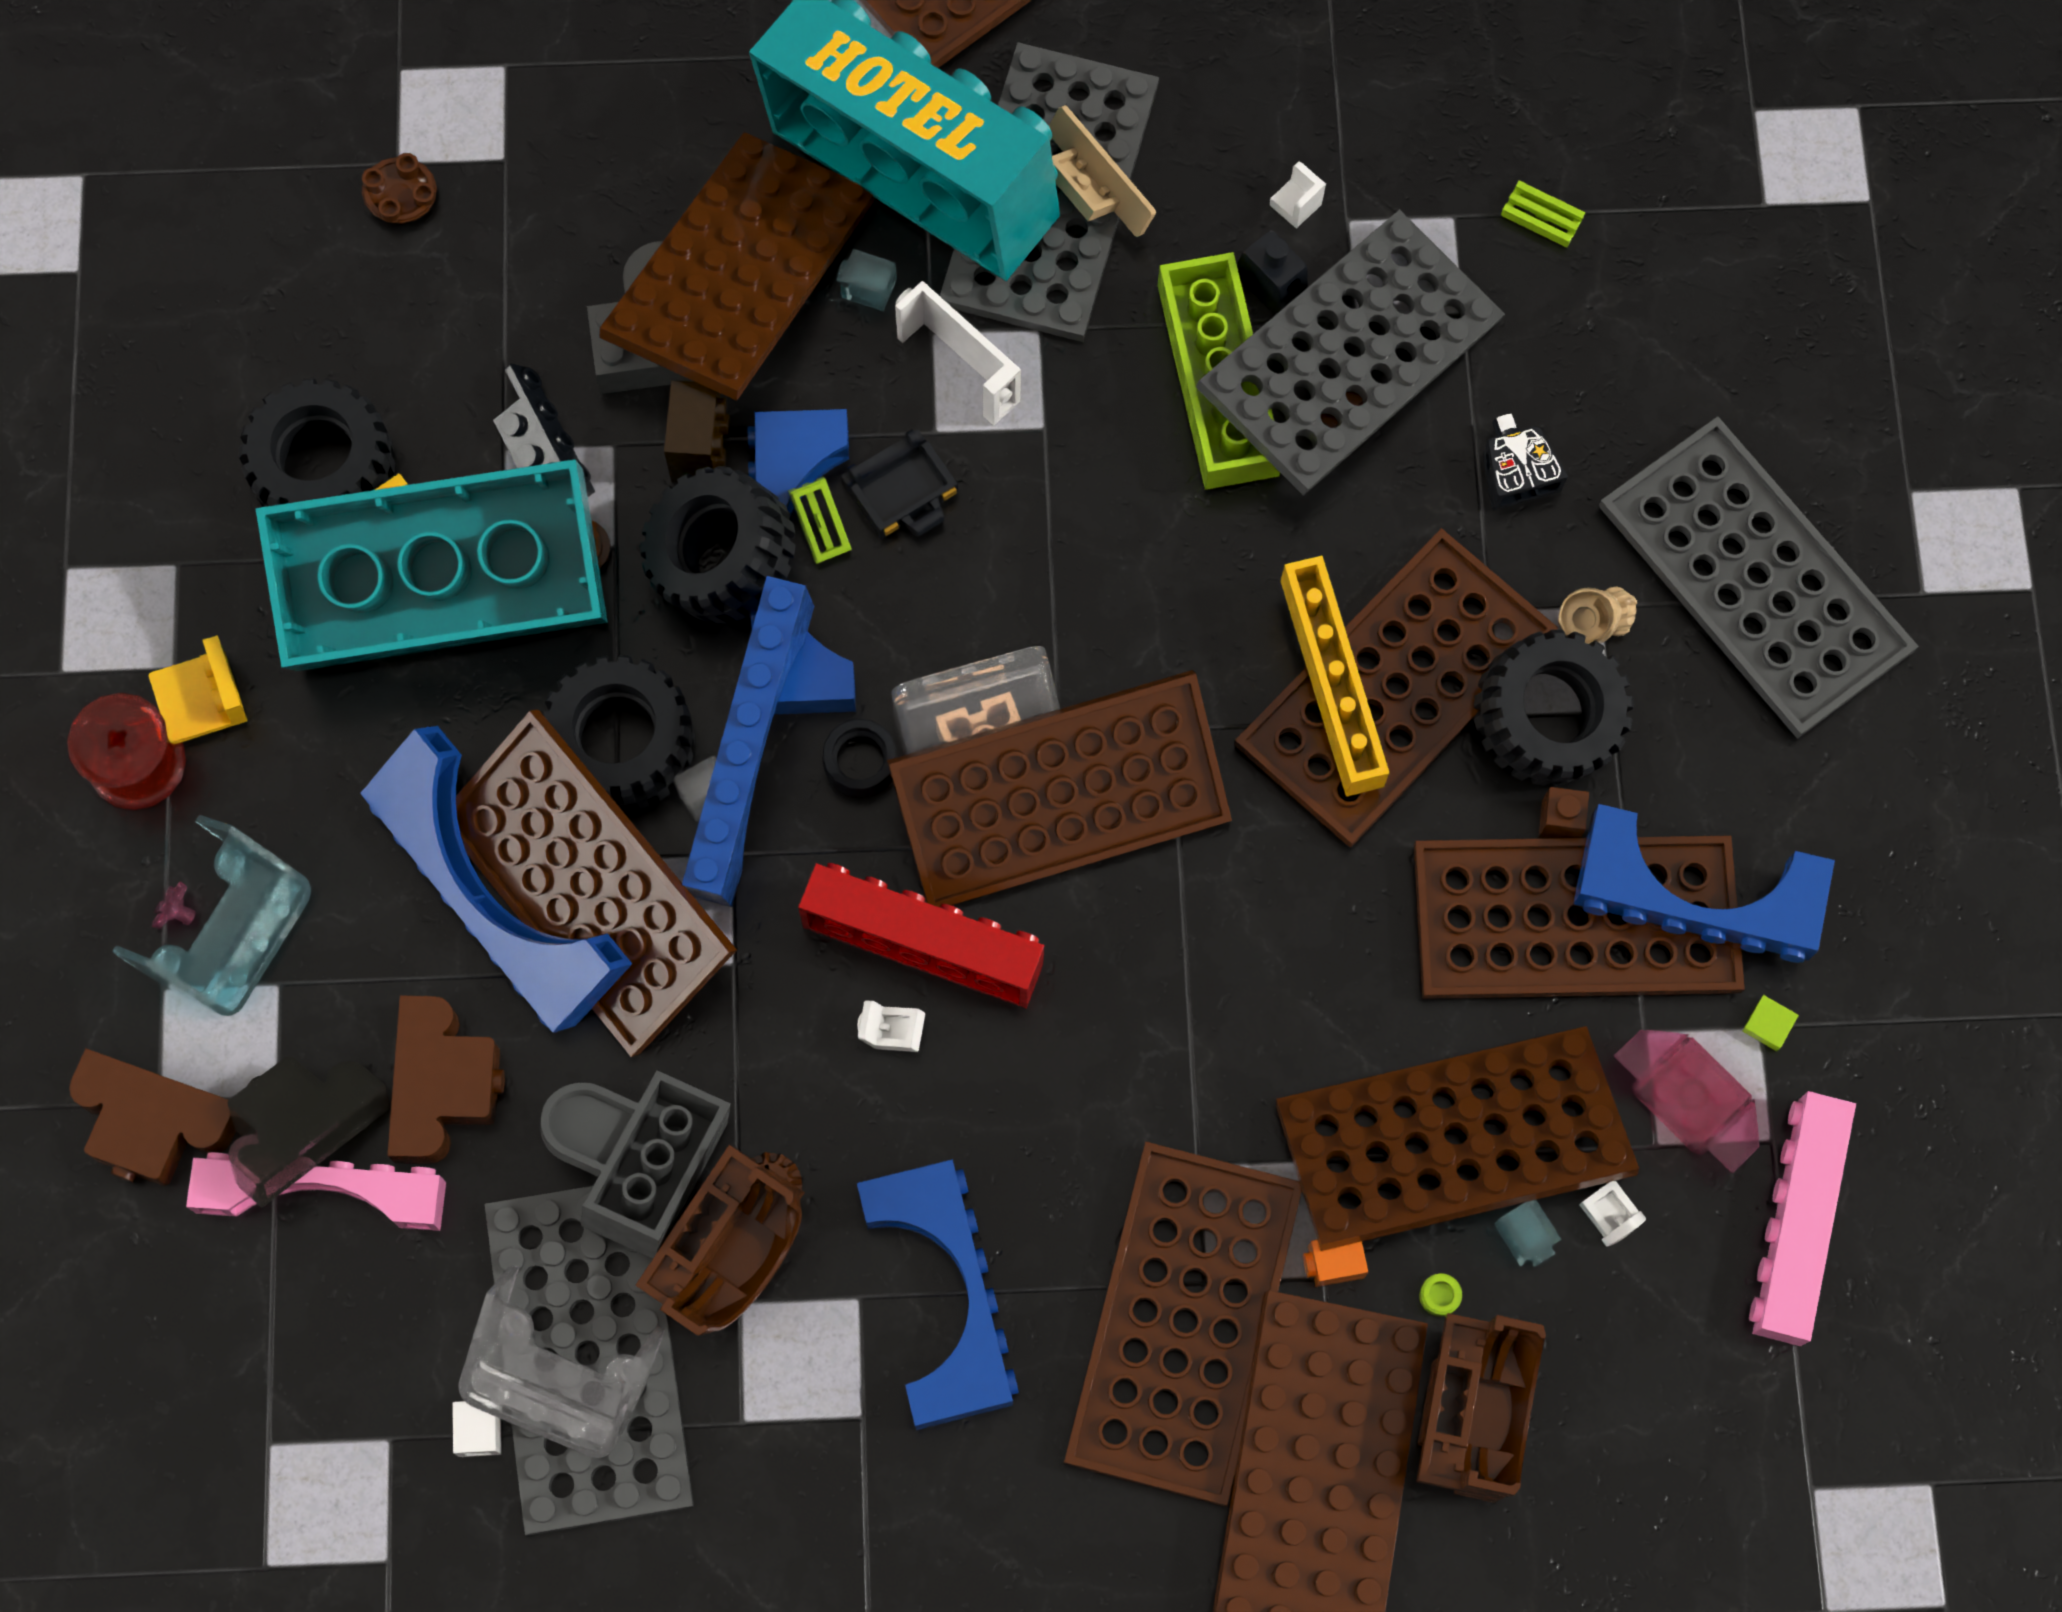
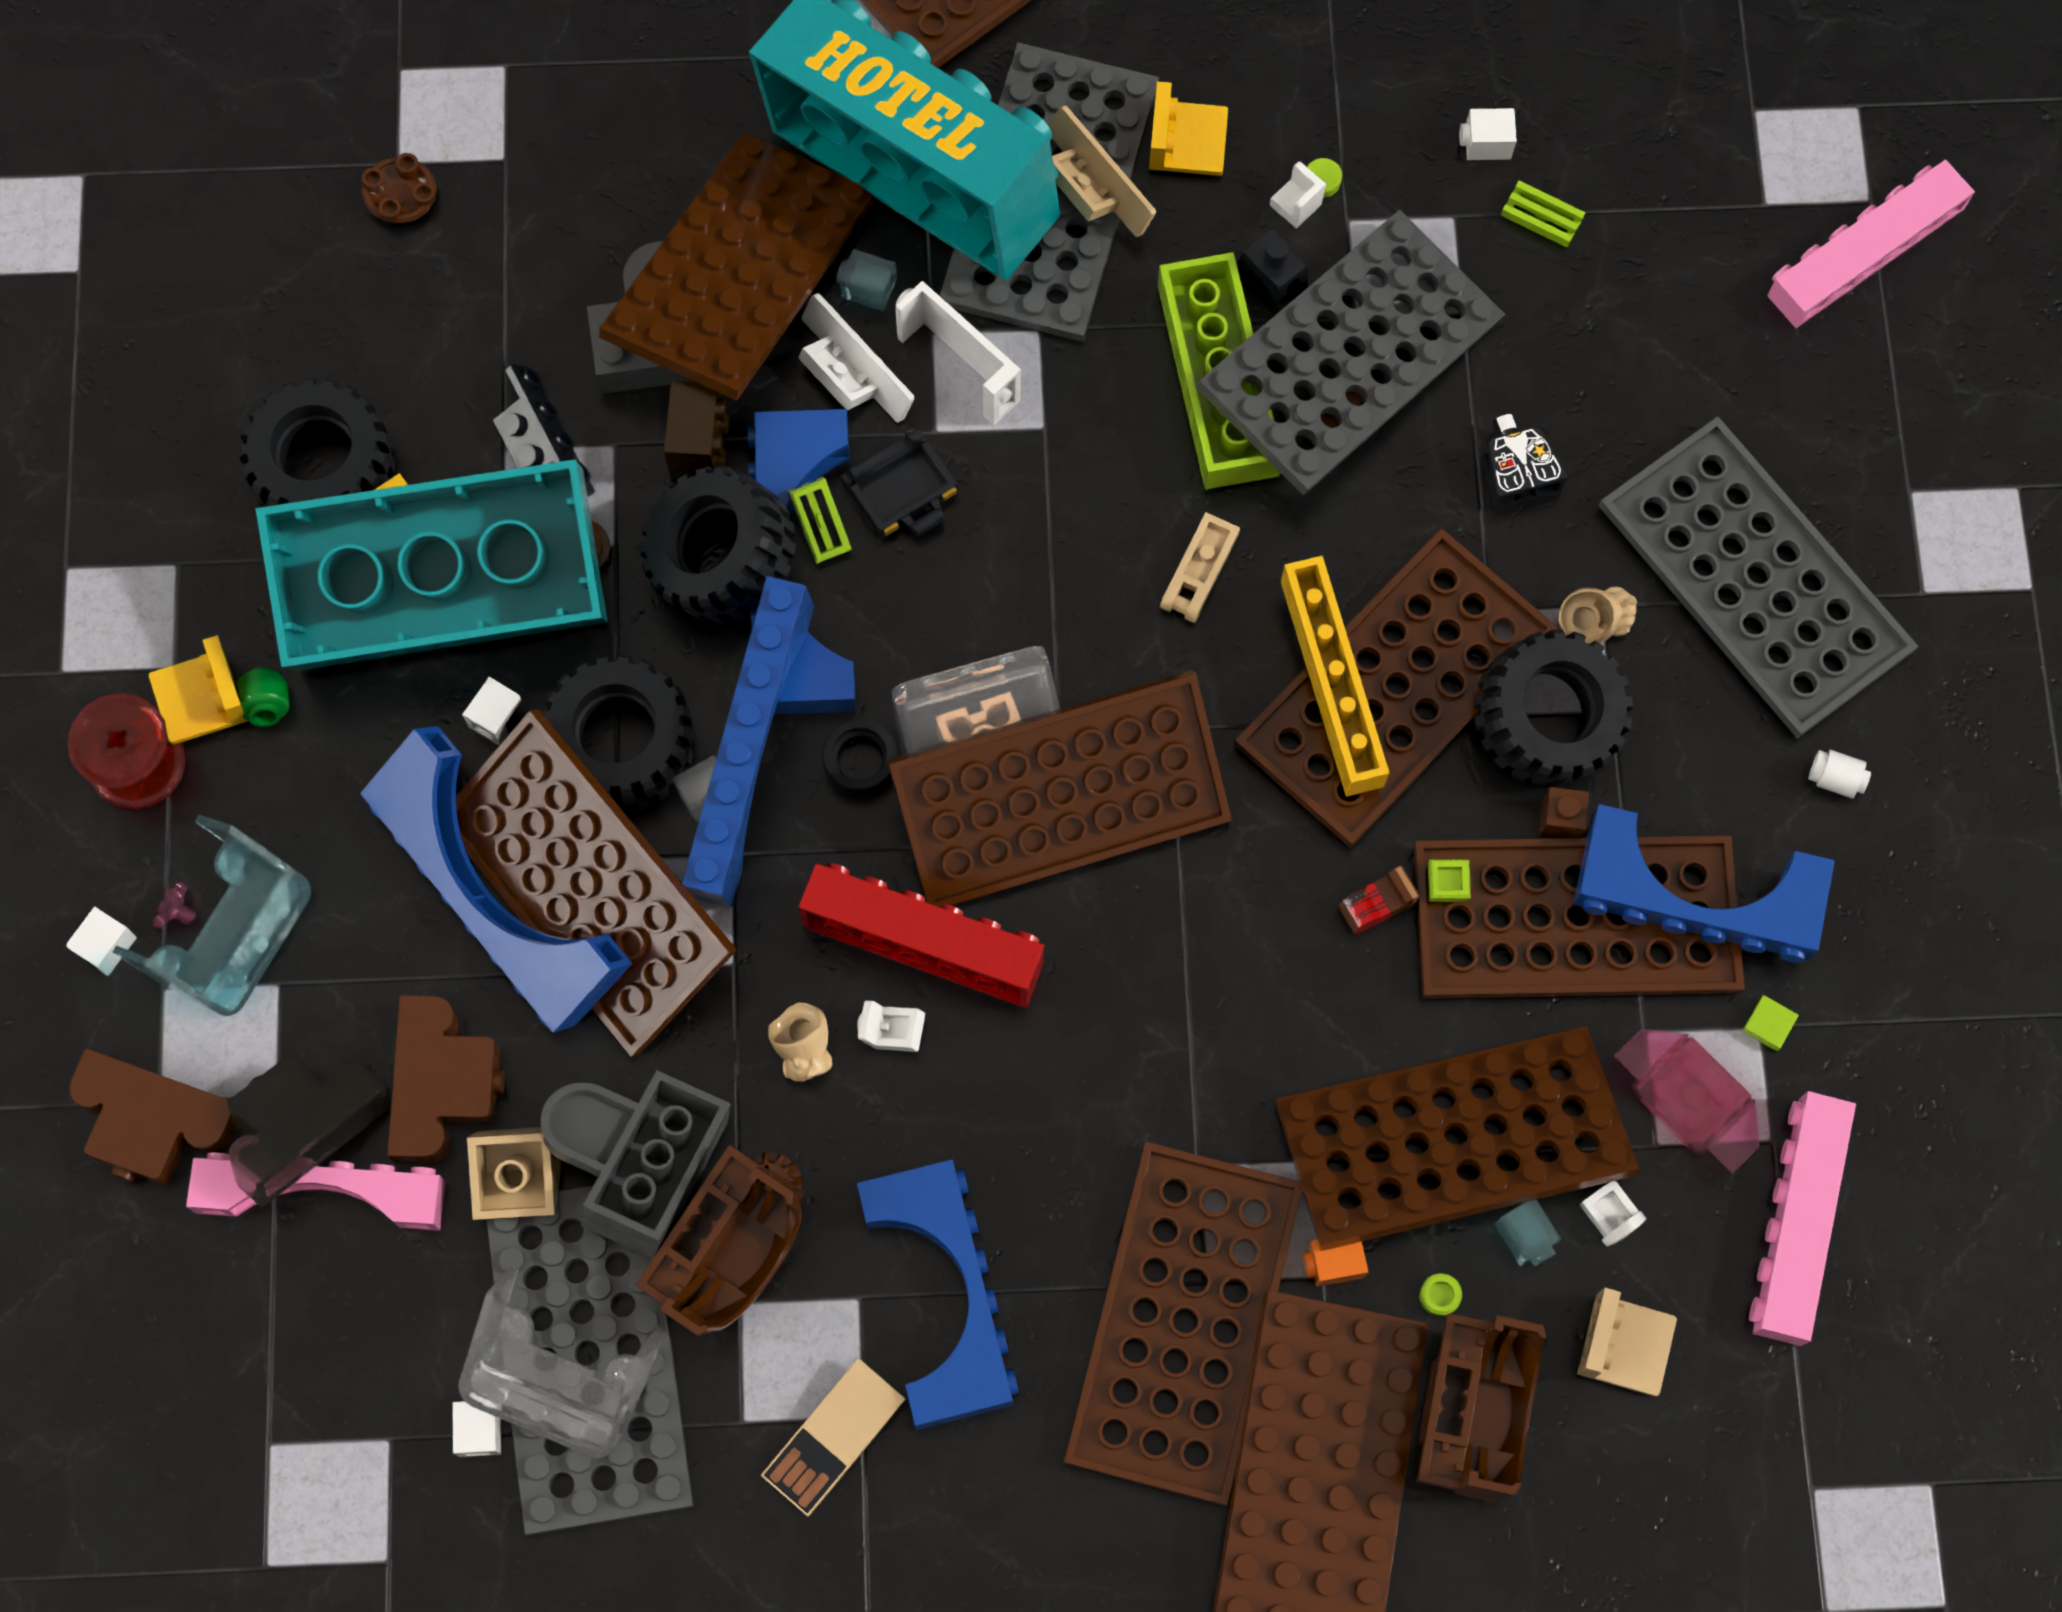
none -> white panel [67,906,137,976]
none -> green head [236,666,289,727]
none -> white panel [462,677,521,746]
none -> tan slope [467,1127,561,1220]
none -> tan piece [761,1358,906,1517]
none -> tan hair [768,1002,833,1081]
none -> white bracket [798,293,914,423]
none -> yellow bracket [1149,81,1228,176]
none -> tan plate [1160,512,1240,623]
none -> lime tile [1307,158,1342,198]
none -> leg [1338,865,1420,934]
none -> lime tile [1427,860,1471,902]
none -> white brick [1459,108,1517,160]
none -> tan bracket [1577,1288,1677,1397]
none -> bright pink brick [1767,159,1975,328]
none -> white brick [1808,750,1871,799]

